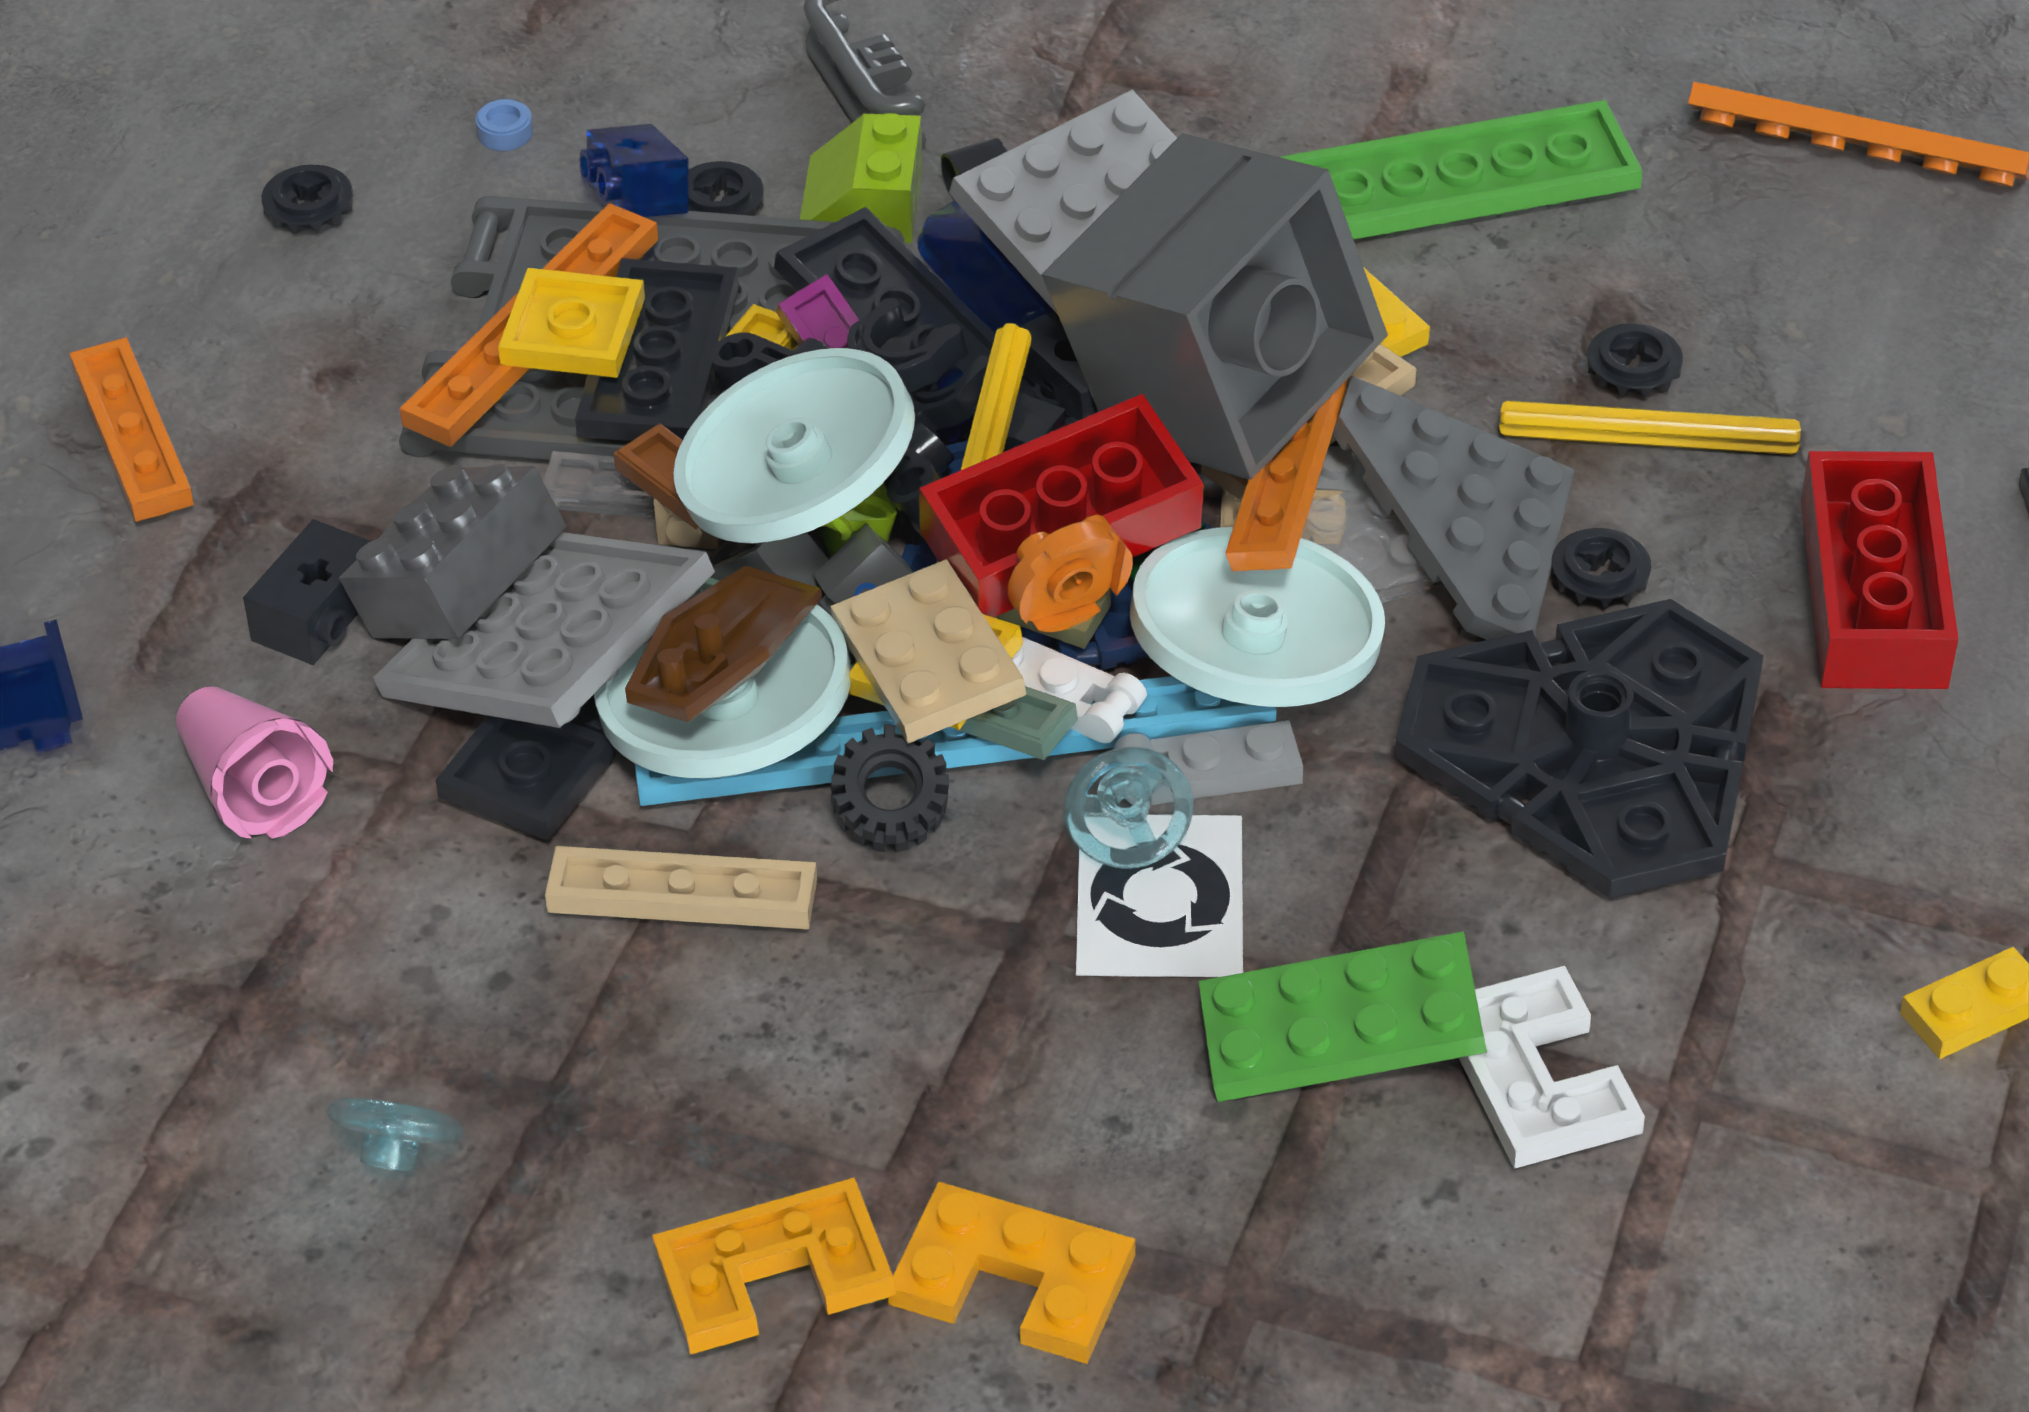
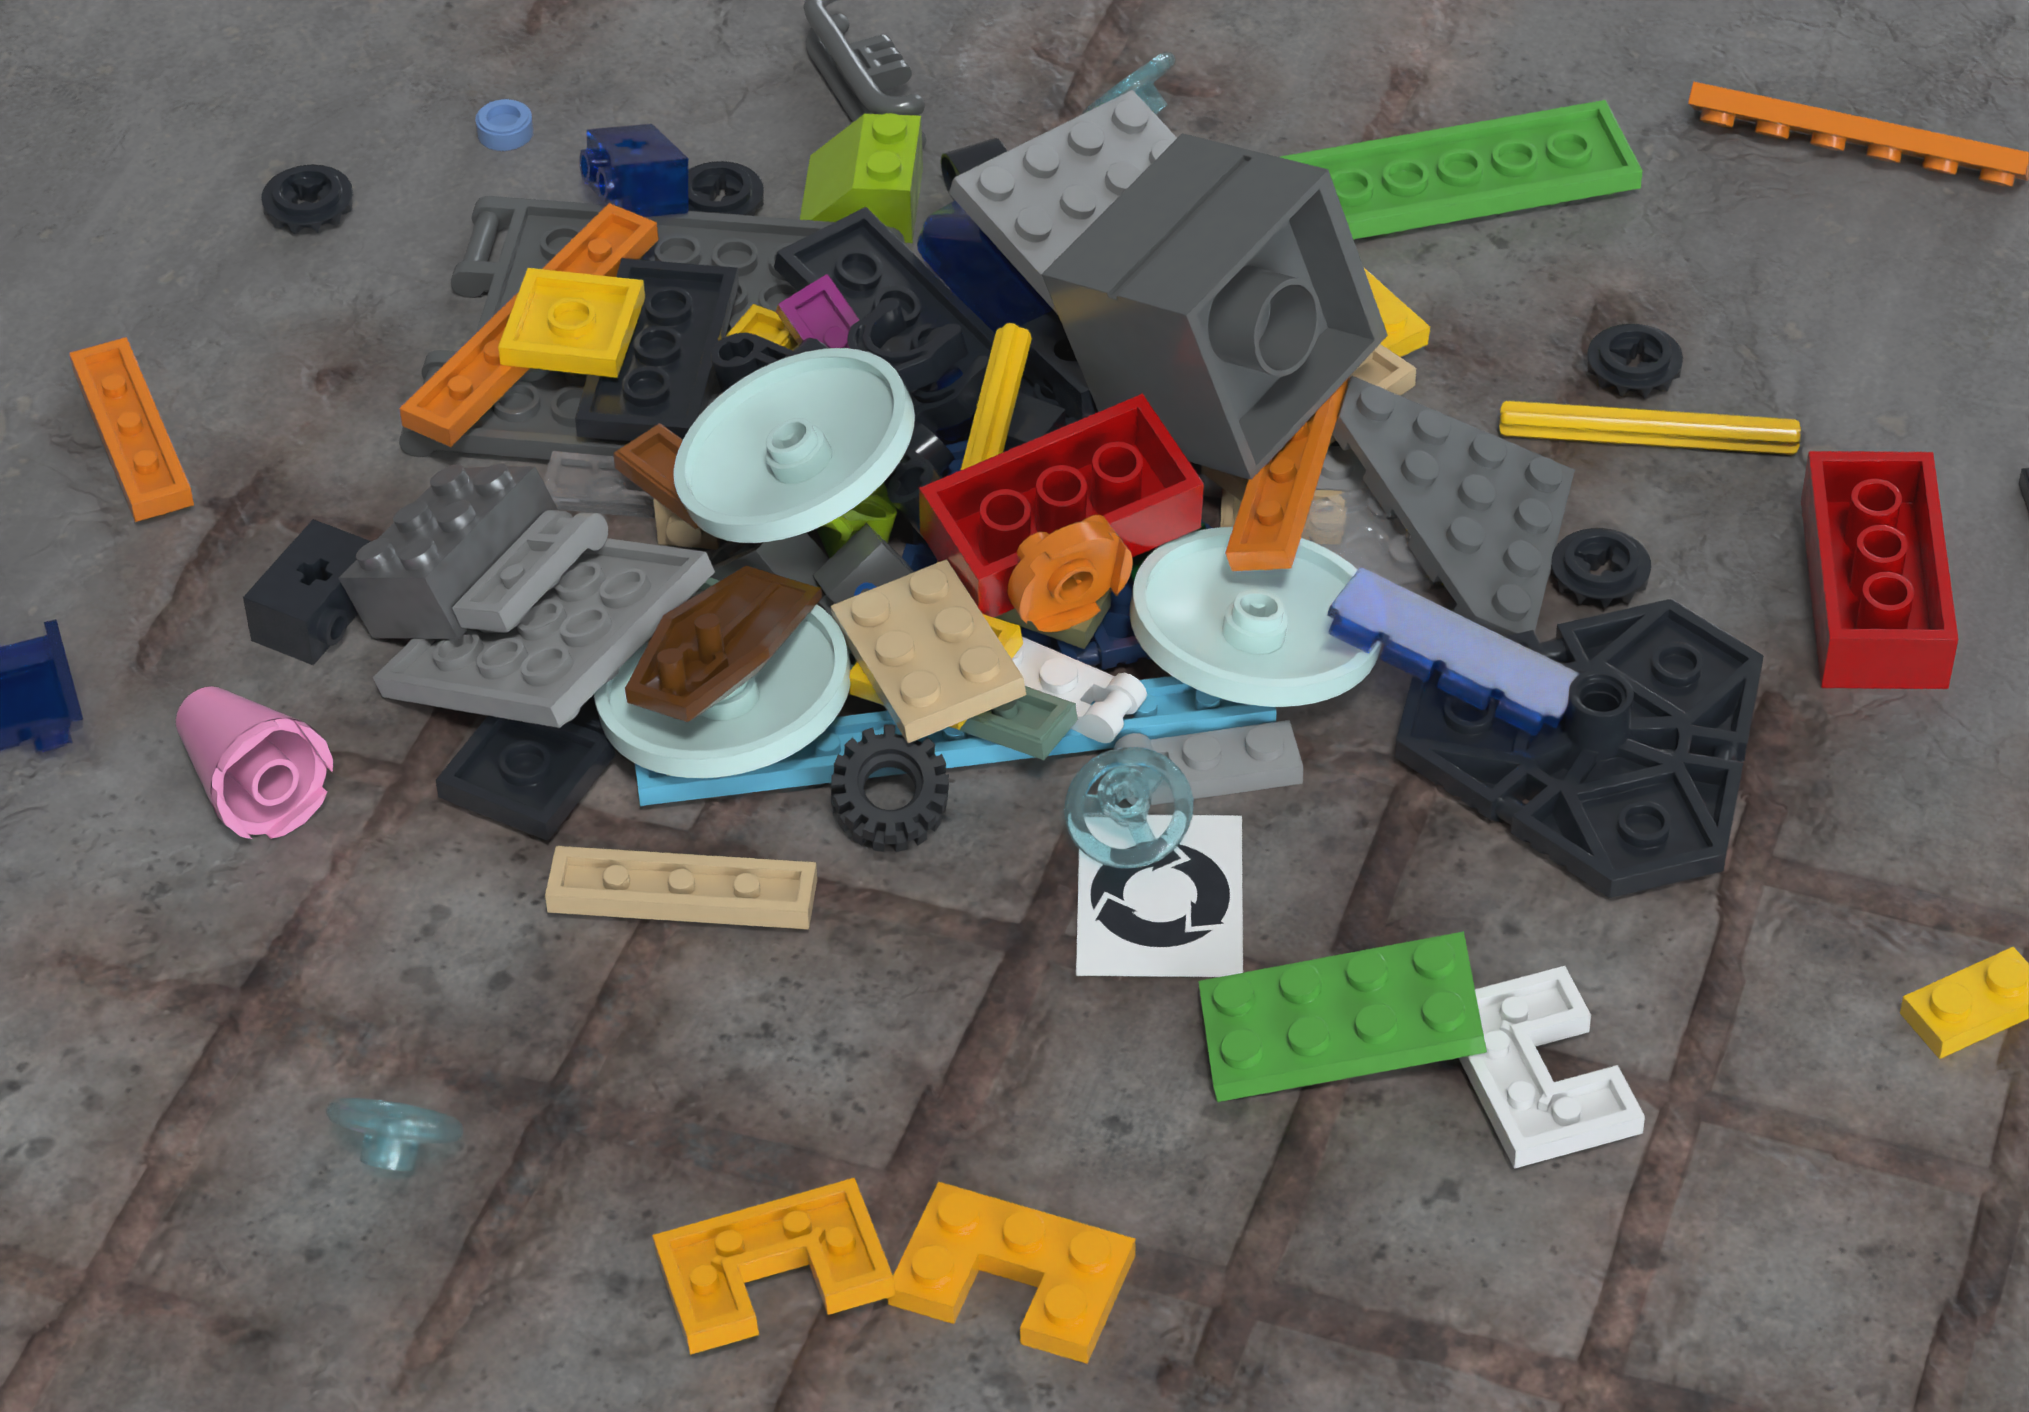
none -> light grey plate [452,510,608,632]
none -> clear light blue piece [1082,52,1176,114]
none -> clear blue windscreen [1327,567,1580,736]

